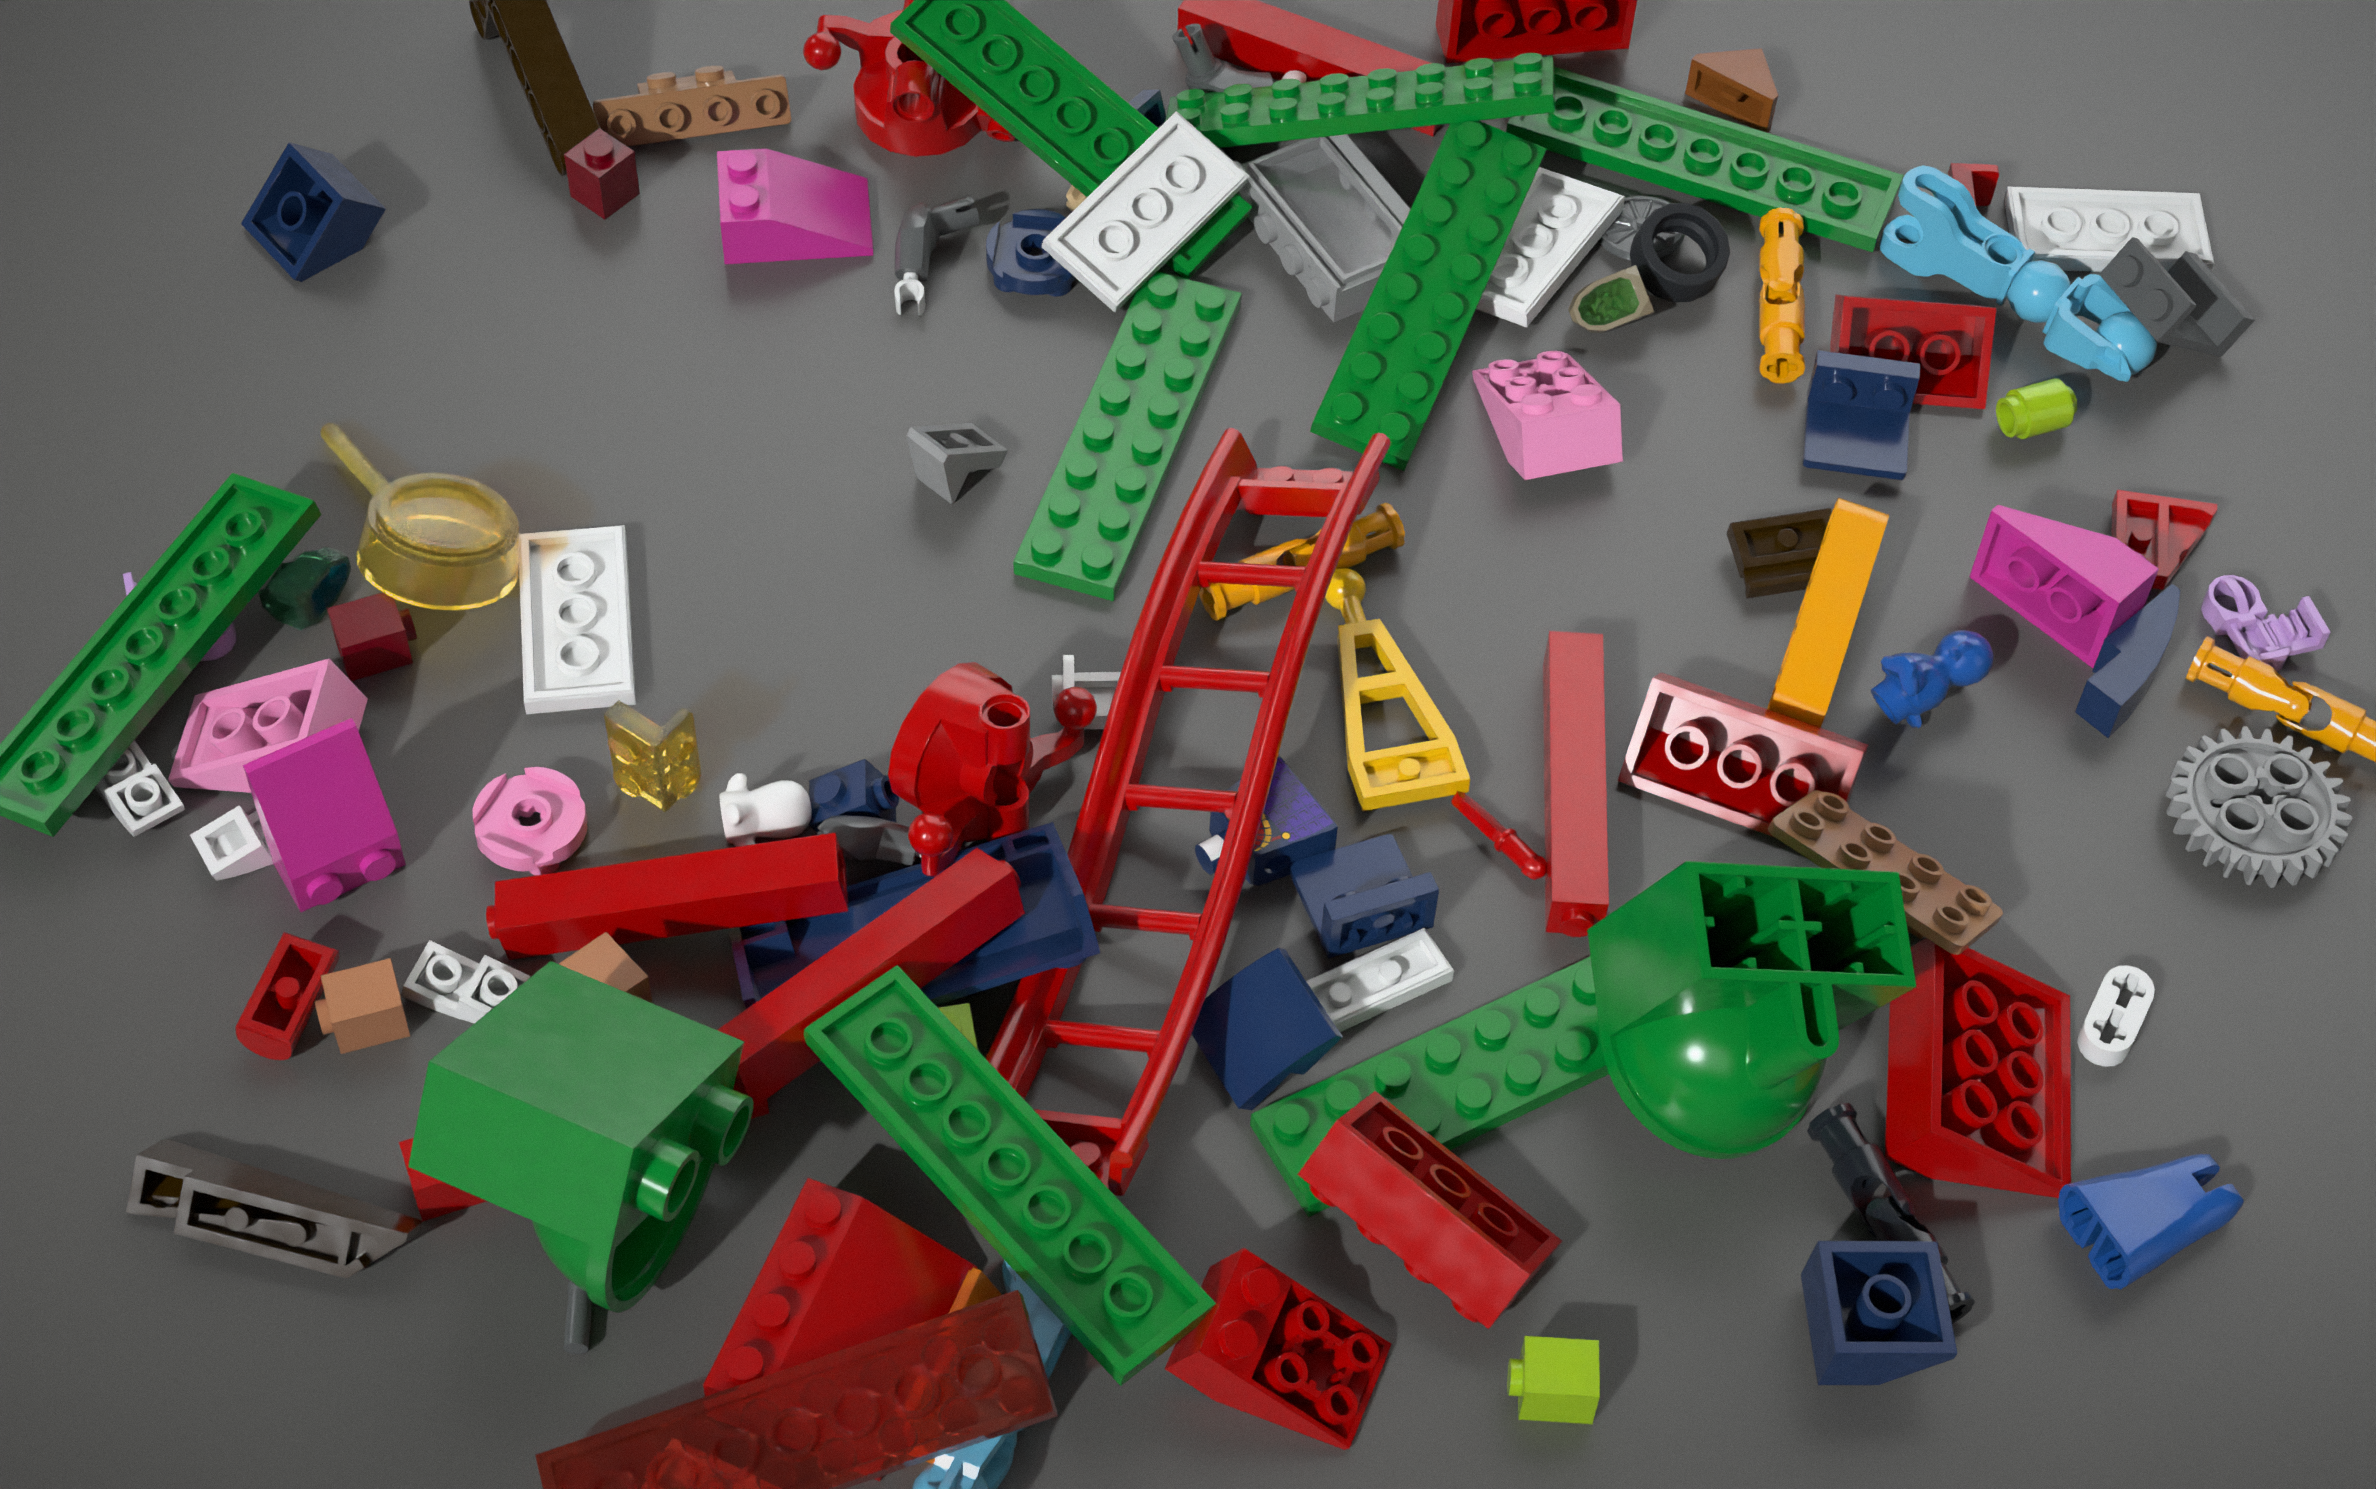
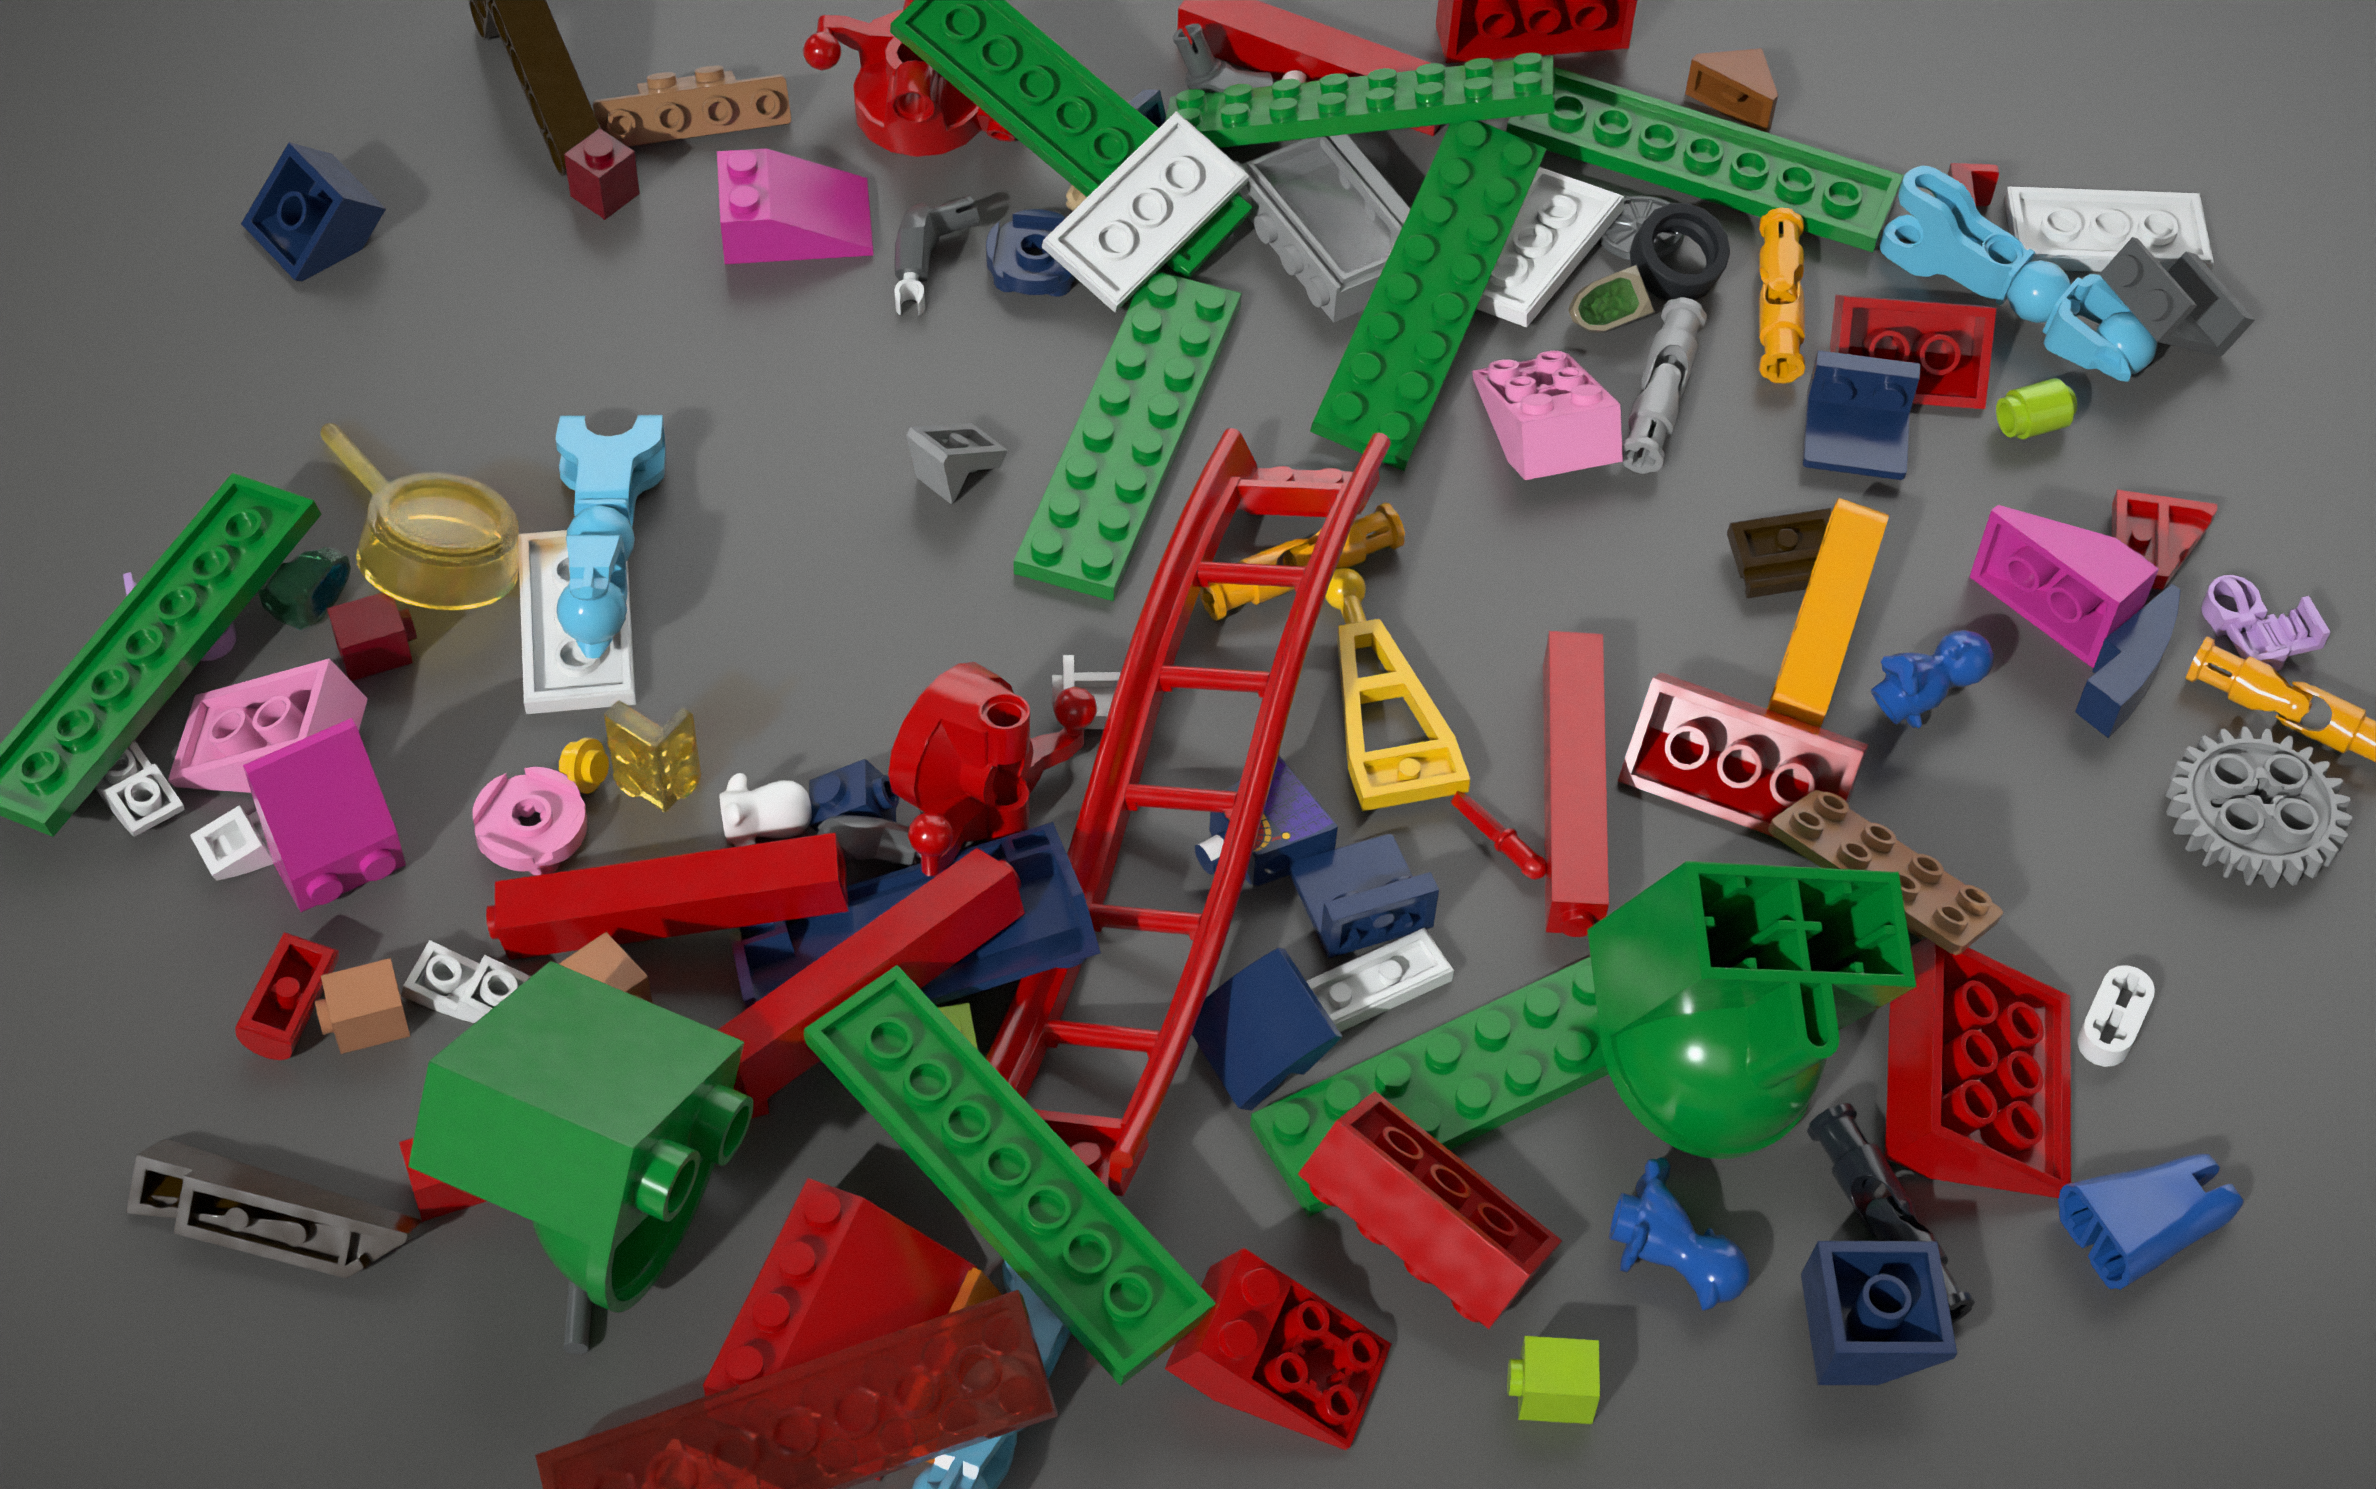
none -> medium azure piece [556,415,666,658]
none -> yellow plate [559,737,609,794]
none -> blue animal [1609,1157,1750,1311]
none -> light grey piece [1622,297,1707,474]

